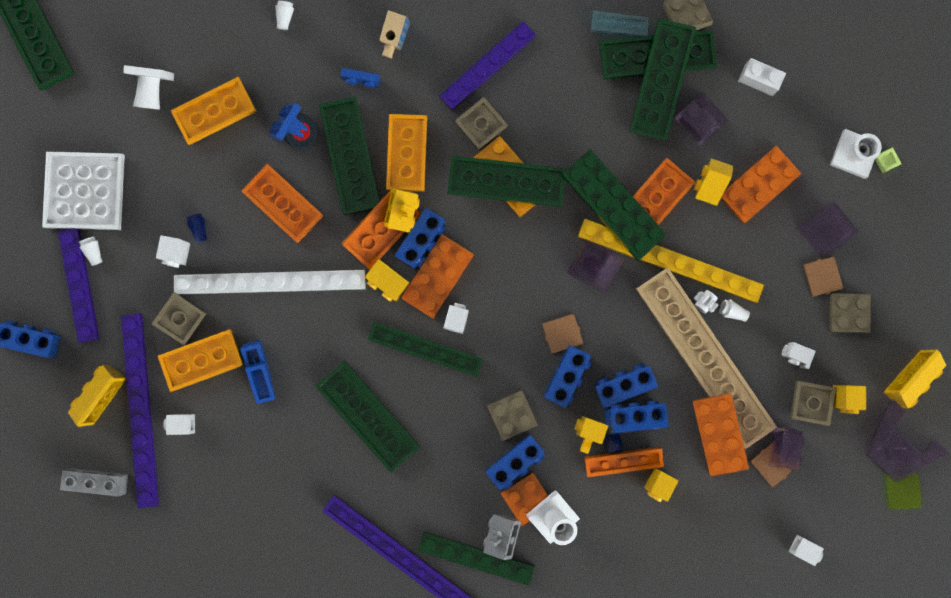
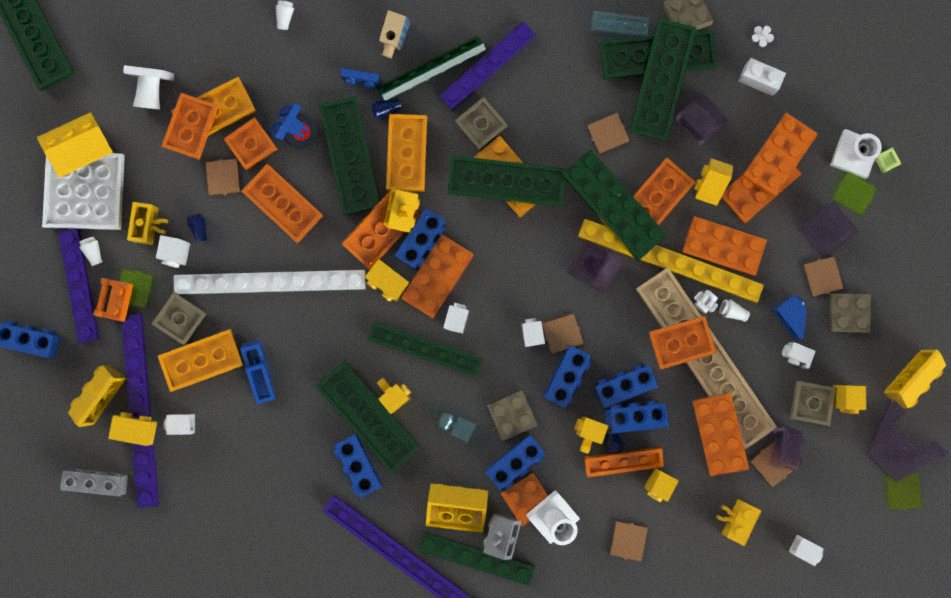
none -> yellow slope [36,112,113,178]
none -> orange plate [93,278,133,322]
none -> yellow brick [108,412,157,446]
none -> clear neon green piece [119,269,154,308]
none -> yellow brick [127,202,168,245]
none -> orange plate [161,93,219,160]
none -> medium nougat piece [205,159,241,196]
none -> orange plate [224,117,277,171]
none -> blue brick [333,434,383,498]
none -> clear blue cone [372,98,401,119]
none -> dark green plate [377,36,486,101]
none -> yellow brick [377,378,411,414]
none -> yellow slope [426,484,488,533]
none -> clear light blue plate [437,412,476,442]
none -> white brick [521,318,545,347]
none -> medium nougat piece [587,113,630,154]
none -> medium nougat piece [610,521,648,561]
none -> orange plate [648,316,716,369]
none -> orange plate [682,216,767,276]
none -> yellow brick [716,499,761,546]
none -> orange plate [742,112,818,197]
none -> white plant [752,26,774,47]
none -> blue slope [772,295,807,340]
none -> clear neon green piece [832,172,877,215]

